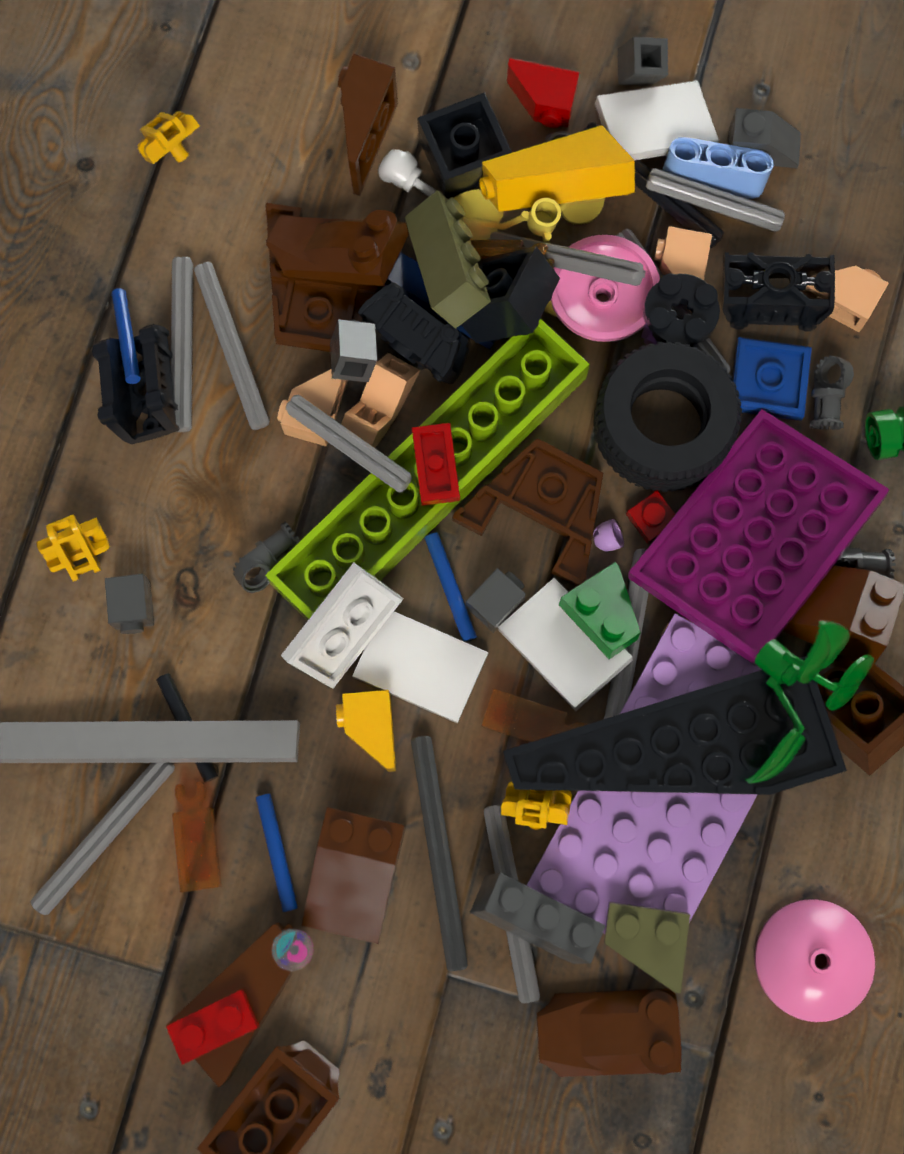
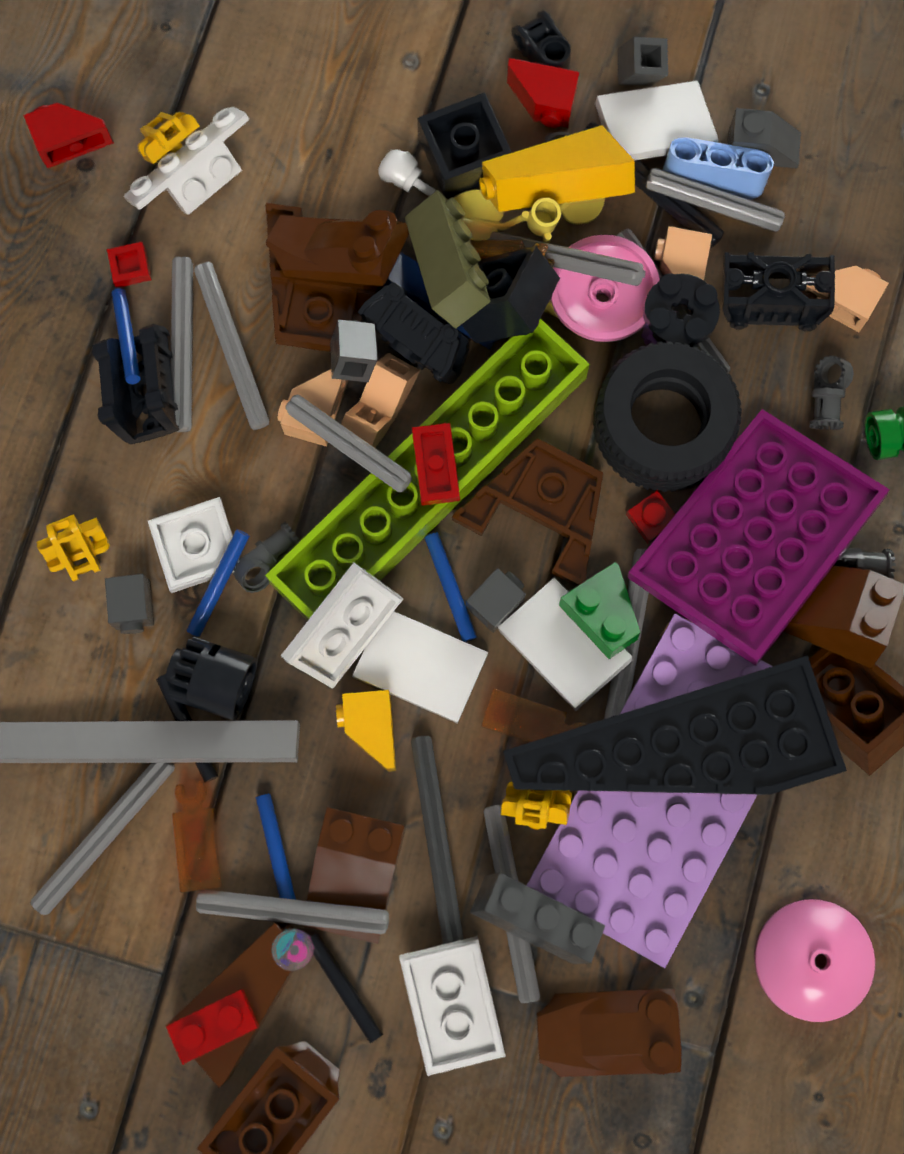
reddish brown slope [338,54,398,196] -> none
lavender hinge [593,519,624,552] -> none
olive wing [604,902,690,993] -> none
blue tile [732,337,812,421] -> none
green plant [744,621,874,784] -> none
none -> red slope [23,102,113,169]
none -> red plate [107,242,152,288]
none -> white bracket [124,107,249,215]
none -> white plate [148,497,240,593]
none -> black gear [166,636,258,721]
none -> blue bar [186,529,250,637]
none -> light grey axle [196,889,389,934]
none -> black bar [305,932,383,1043]
none -> white tile [399,936,505,1076]
none -> black piece [511,10,571,70]

